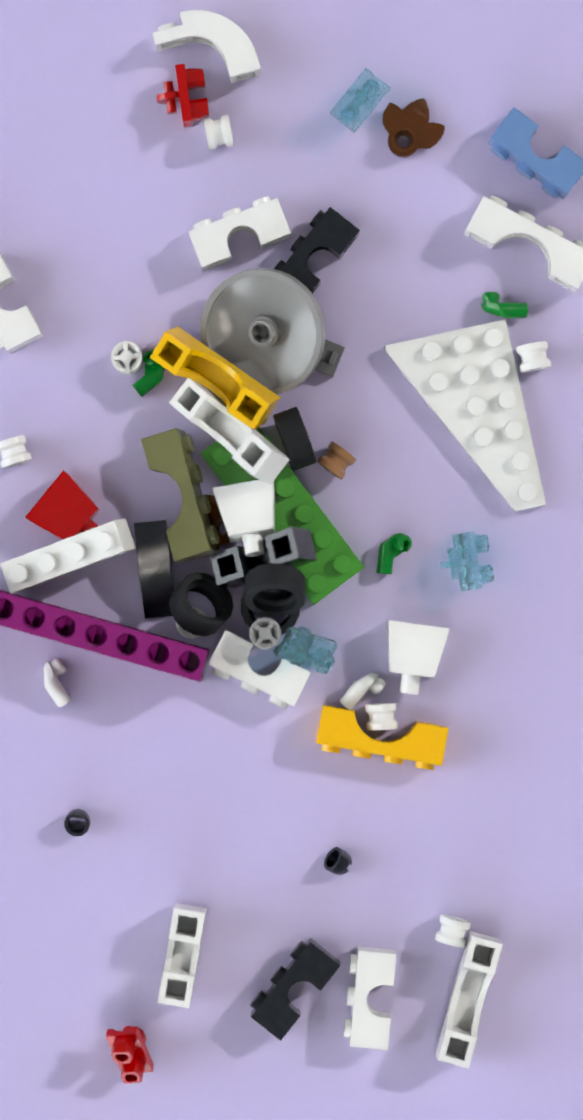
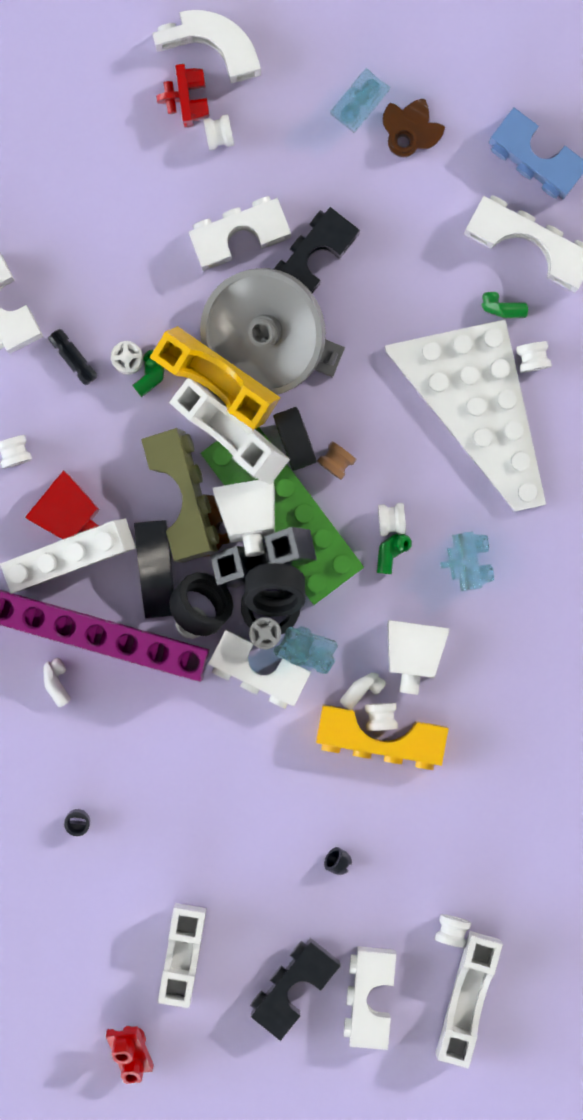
none -> black axle [48,329,97,385]
none -> white wheel [378,503,406,536]

